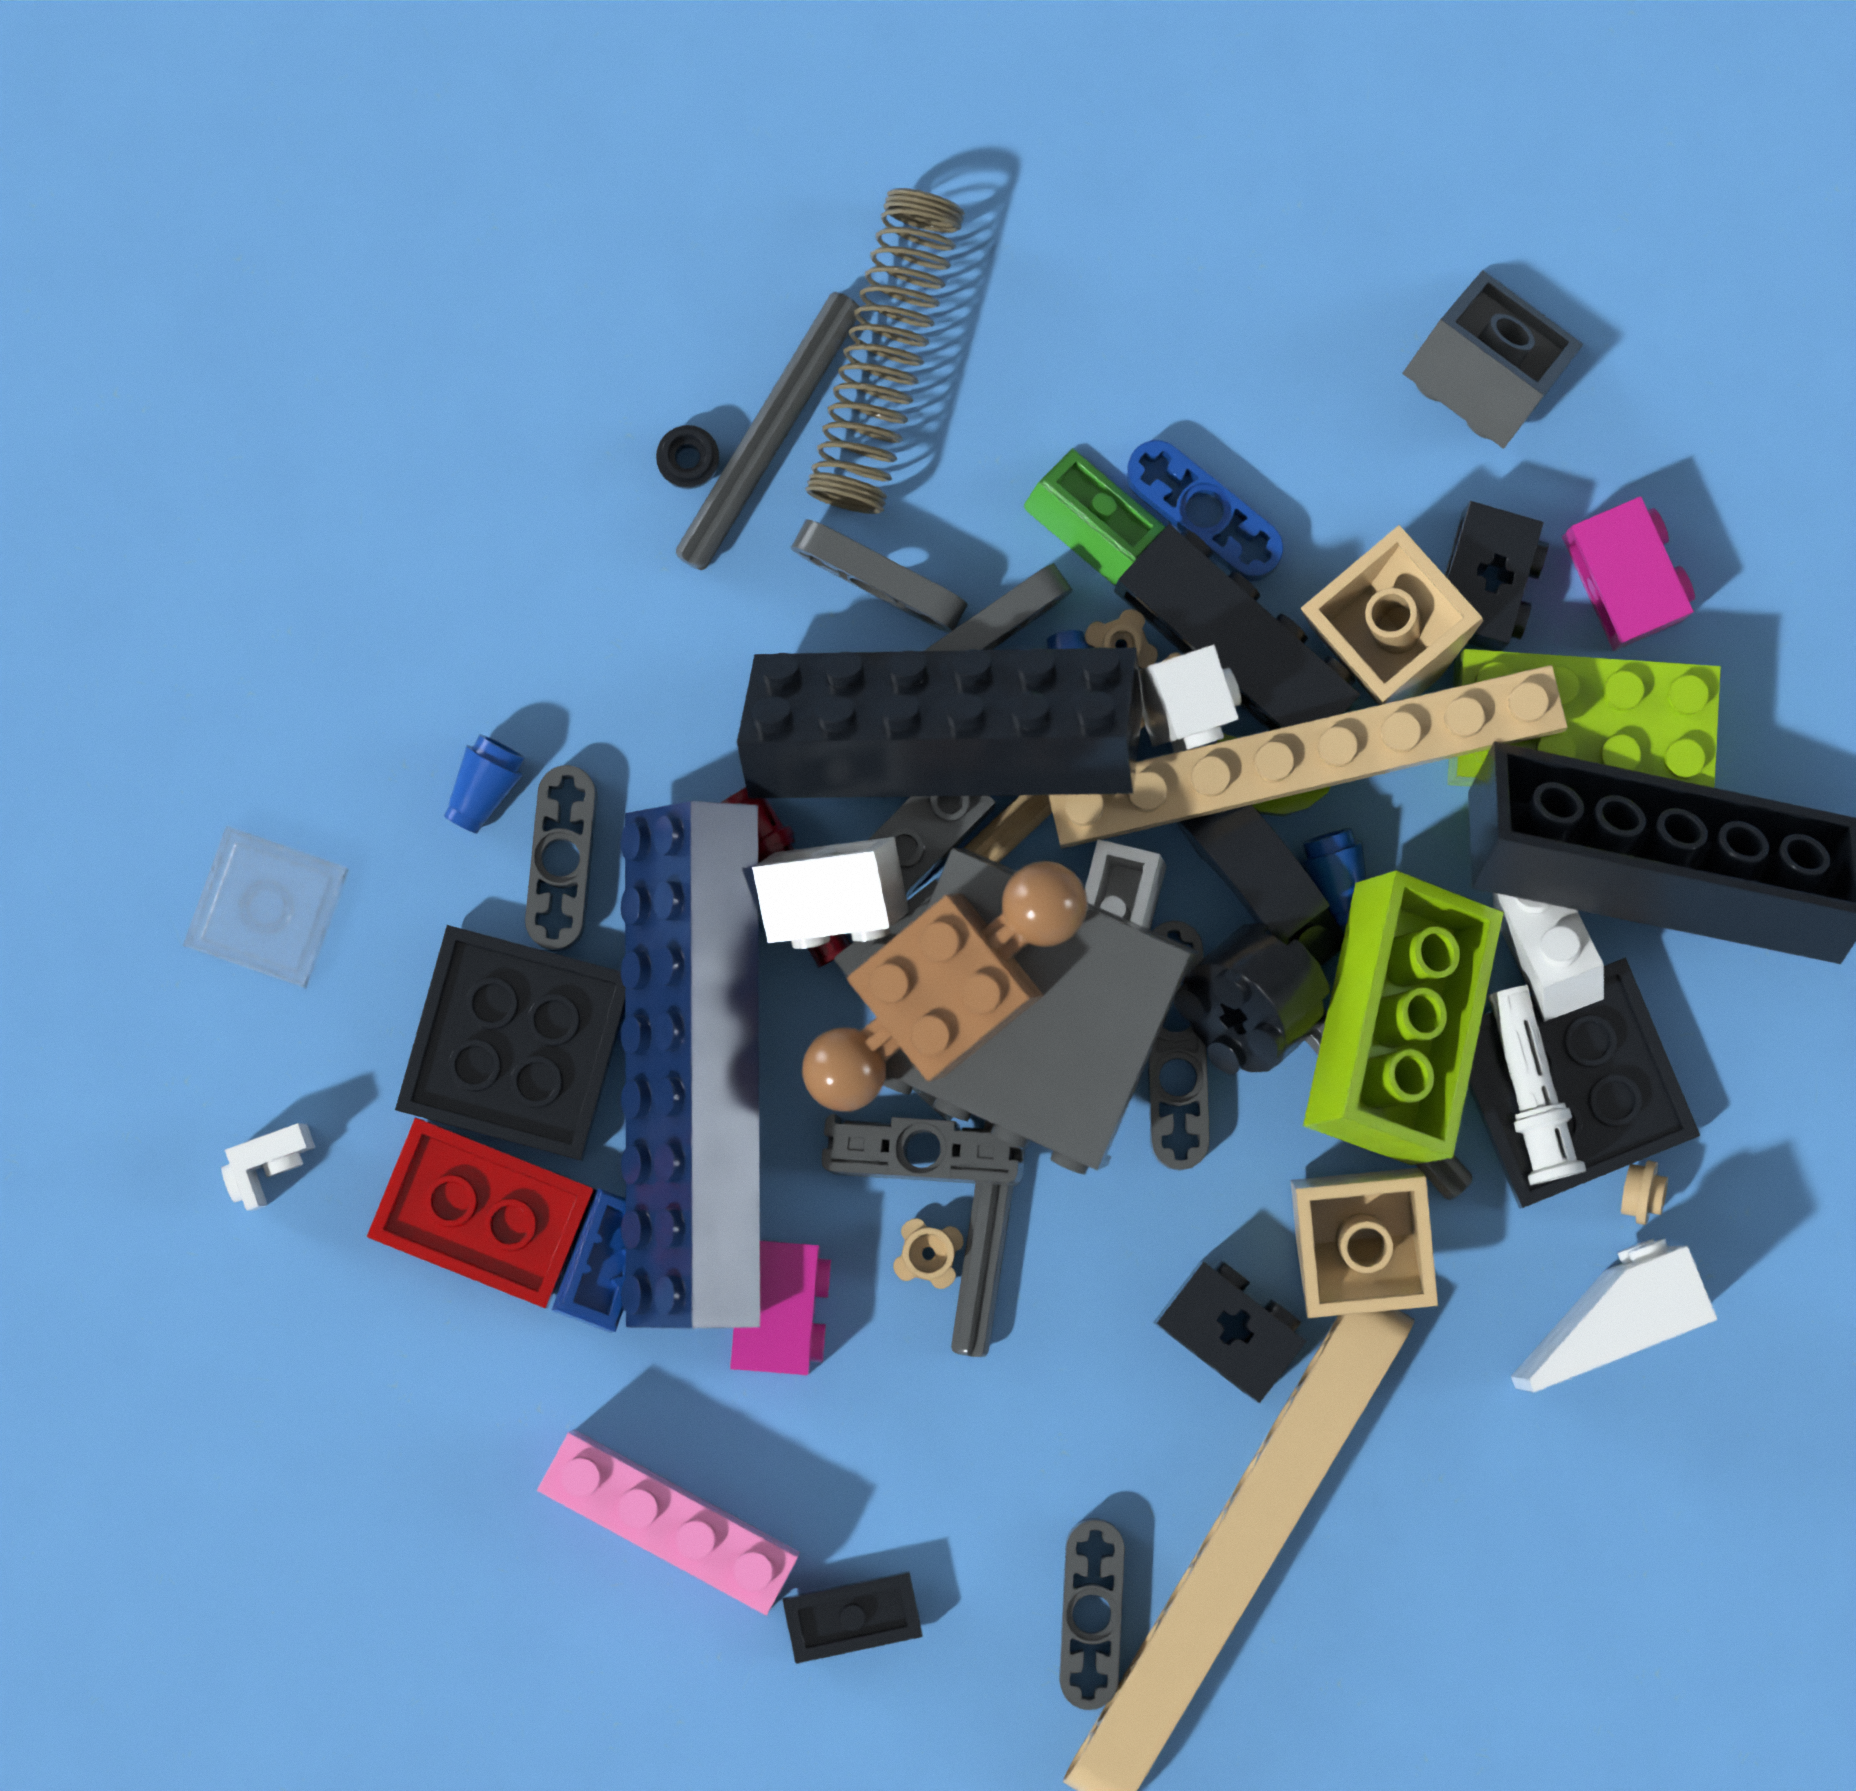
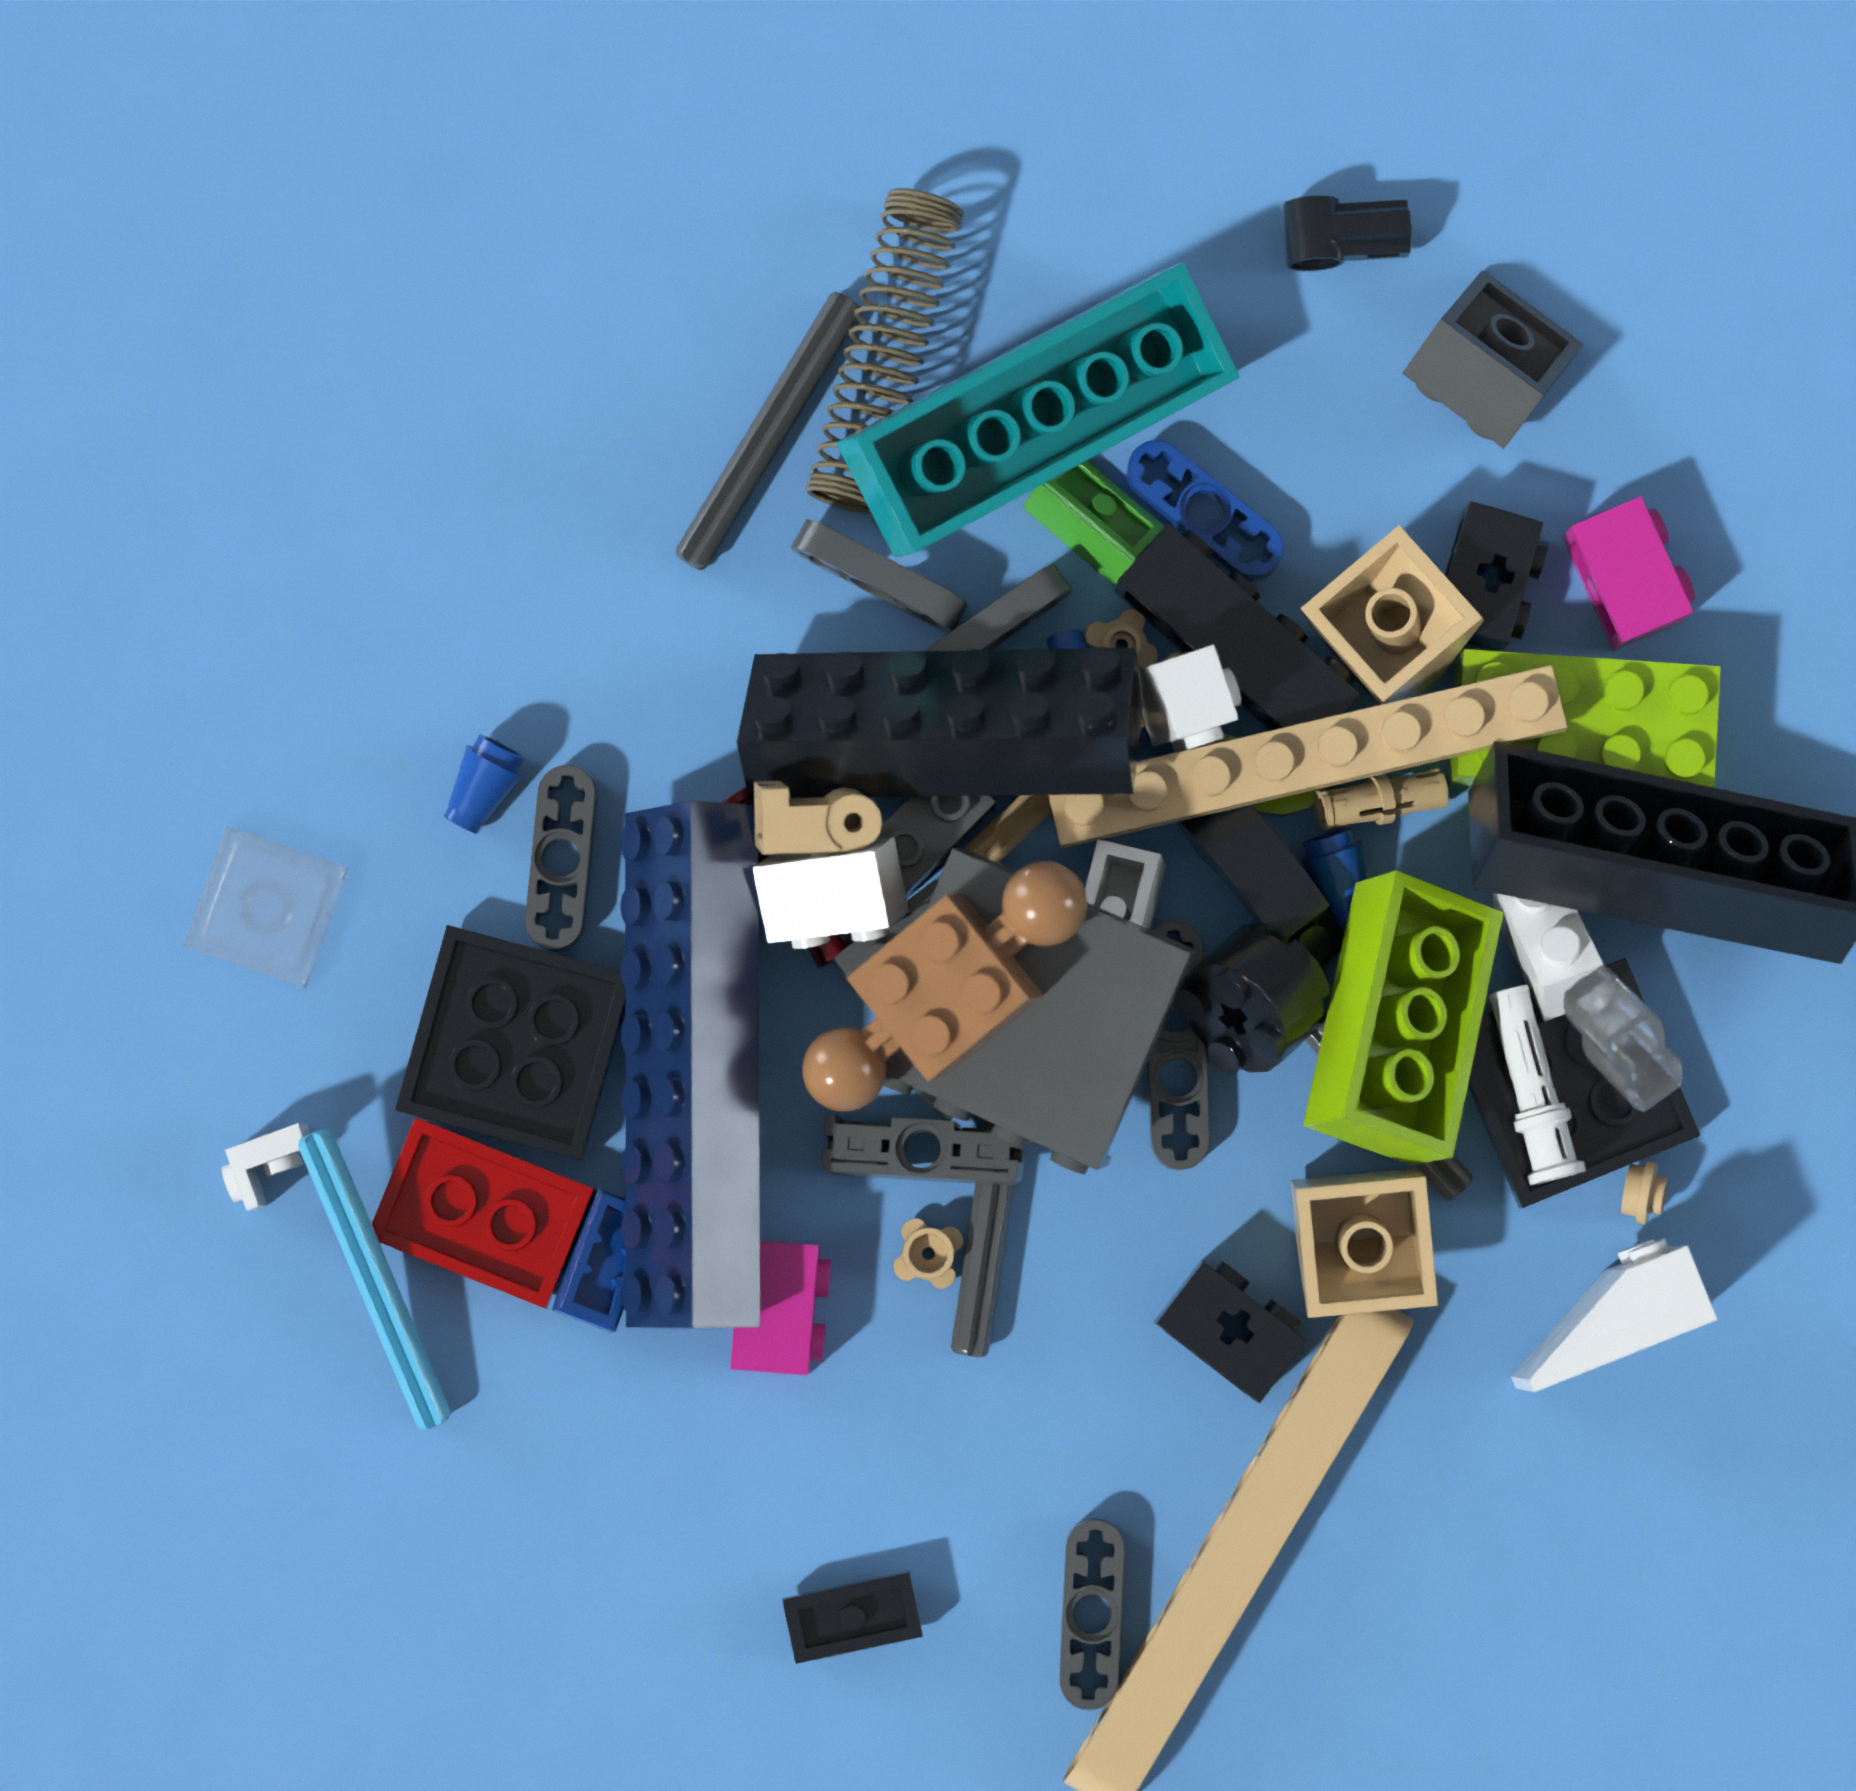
bright pink brick [537,1430,800,1616] -> none
black plate [656,425,720,489] -> none
none -> medium azure axle [298,1128,450,1430]
none -> tan leg [754,781,882,854]
none -> teal brick [836,262,1240,557]
none -> black piece [1283,196,1411,271]
none -> tan pin [1314,768,1449,831]
none -> clear brick [1563,965,1683,1112]

